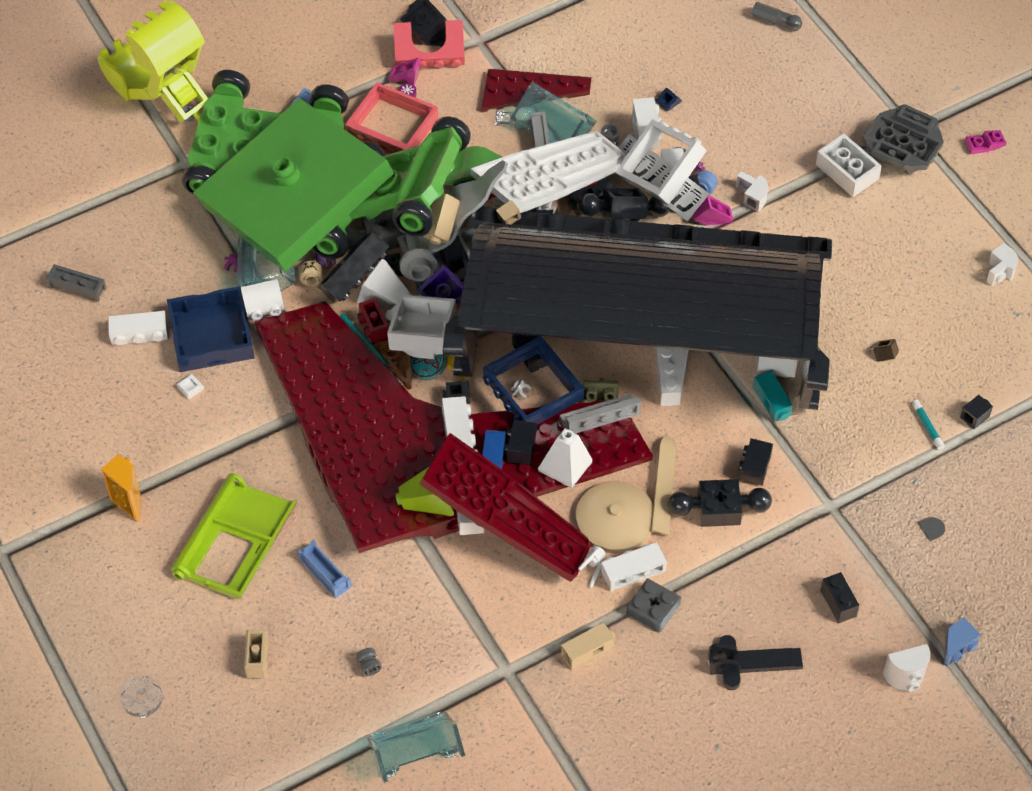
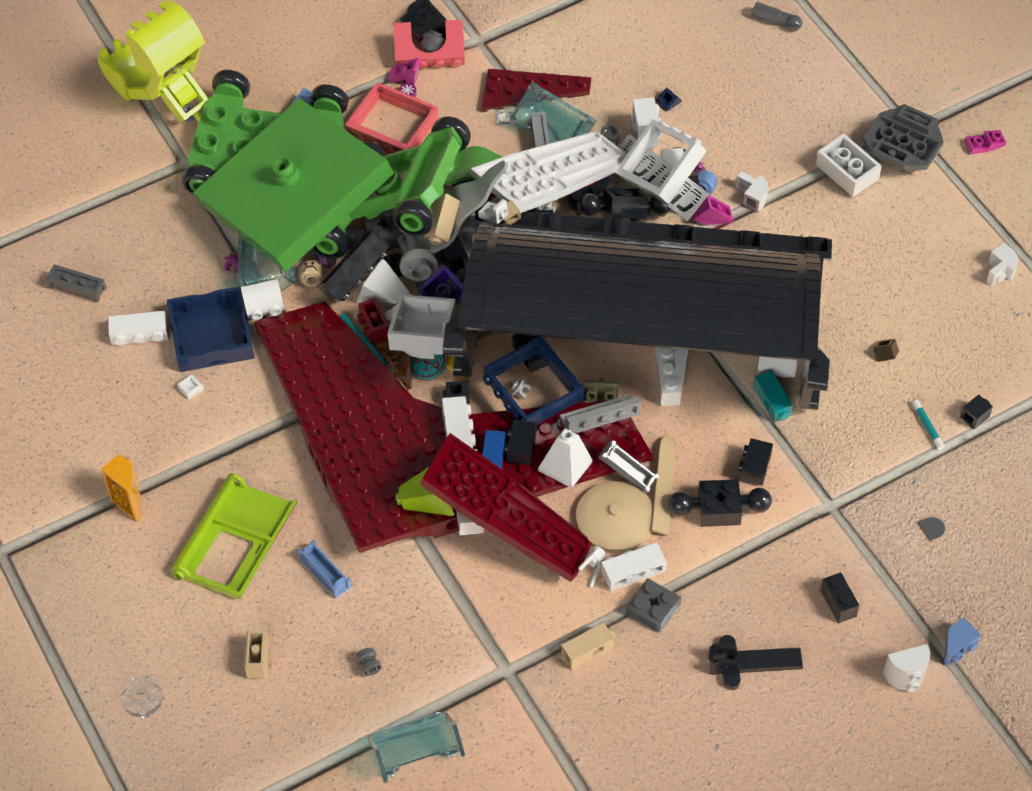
none -> dark grey head [420,30,445,53]
none -> white bracket [478,199,508,223]
none -> light grey container [598,440,659,492]

